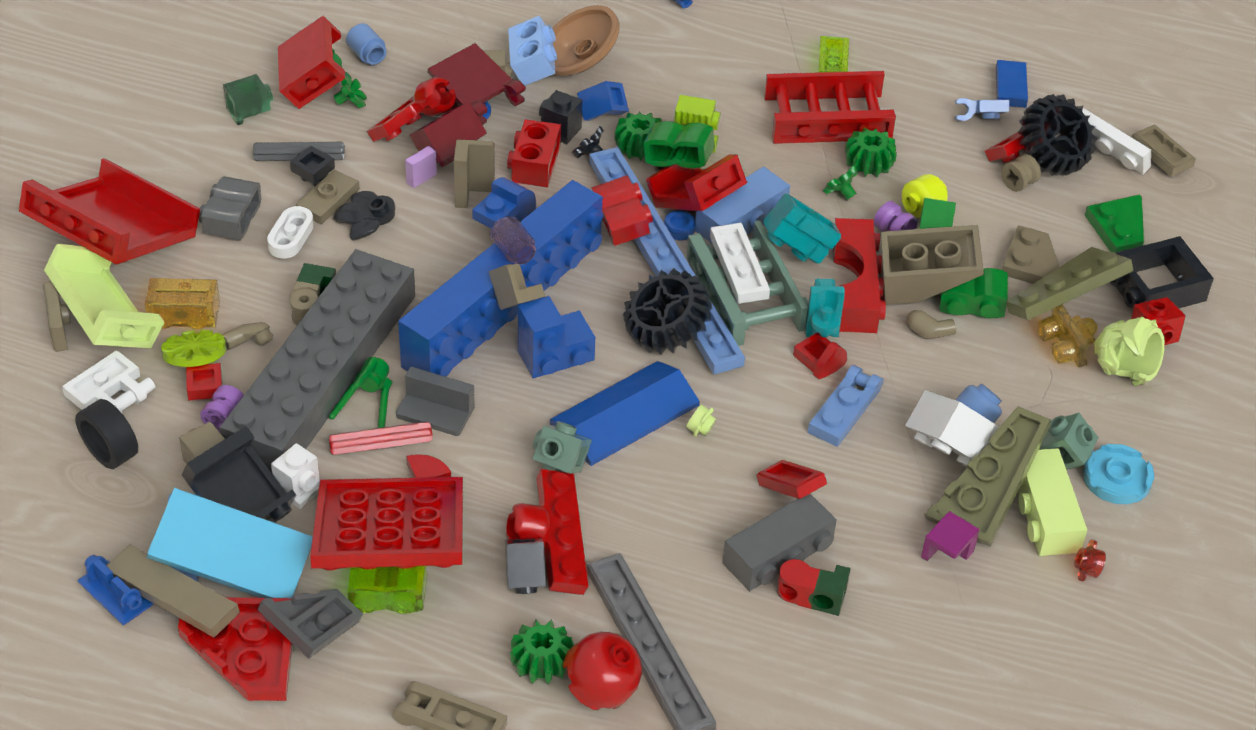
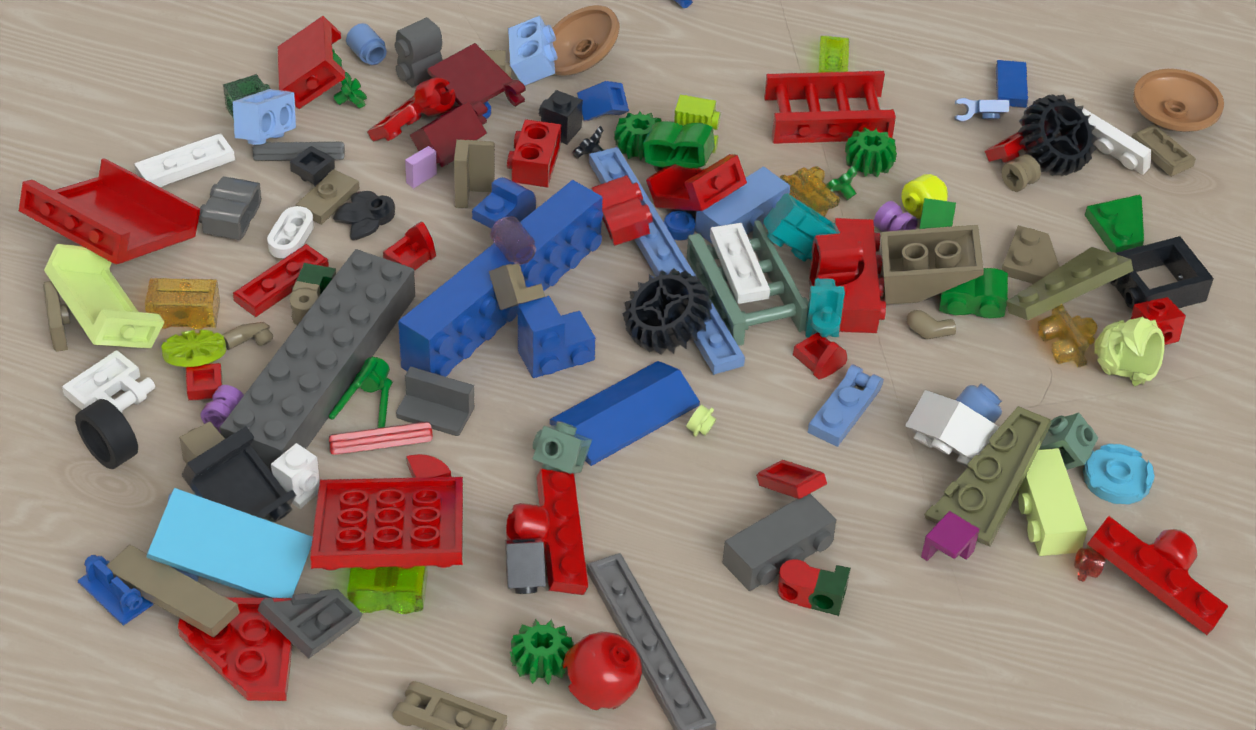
none -> white plate [134,133,235,187]
none -> light blue brick [233,89,296,145]
none -> red tile [233,244,329,317]
none -> red tile [383,222,436,271]
none -> dark grey brick [394,17,443,88]
none -> clear yellow hips [780,166,840,217]
none -> red brick [809,232,863,287]
none -> red plate [1087,516,1228,635]
none -> medium nougat dish [1133,69,1224,132]

